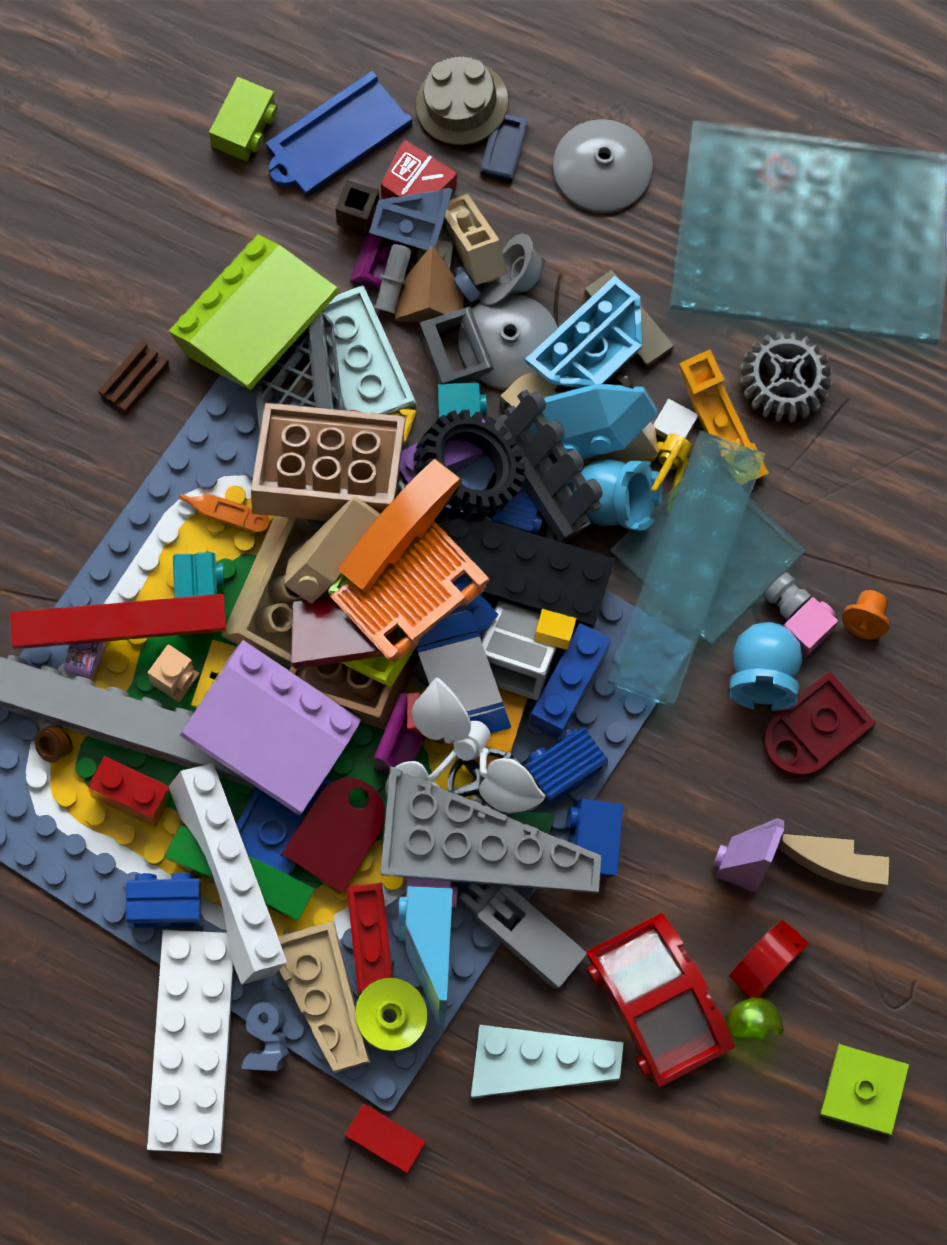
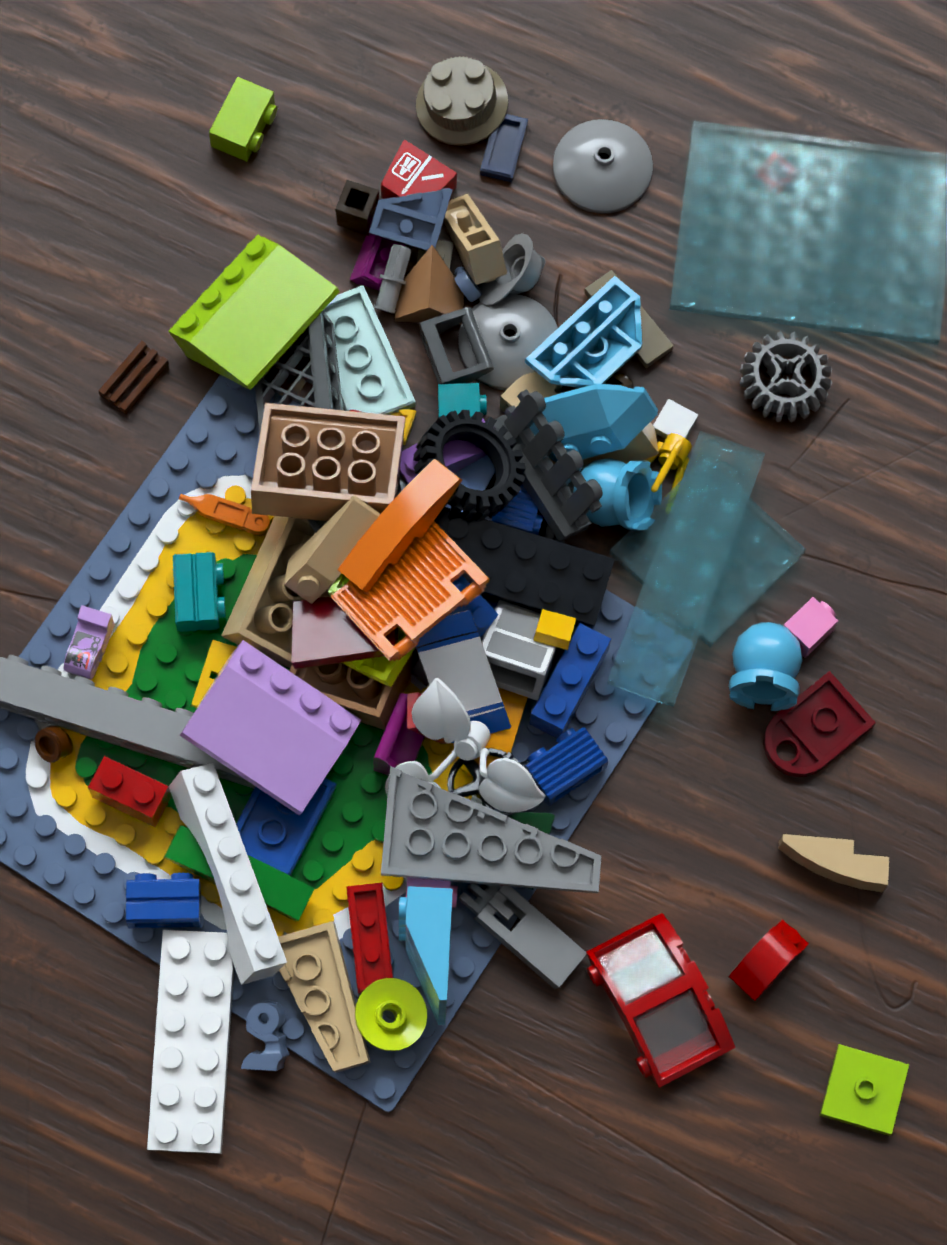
red tile [10,594,227,650] -> none
light nougat brick [147,644,200,703] -> none
piece [266,70,412,197] -> none
dark red tile [280,778,385,894] -> none
red tile [344,1104,426,1174] -> none
light aqua wing [471,1025,624,1099] -> none
blue brick [566,799,623,878] -> none
light orange slope [678,349,768,488] -> none
lavender wedge [713,818,784,893] -> none
clear neon green hair [725,997,785,1039] -> none
light grey wheel [763,572,812,621] -> none
orange piece [842,590,890,640] -> none

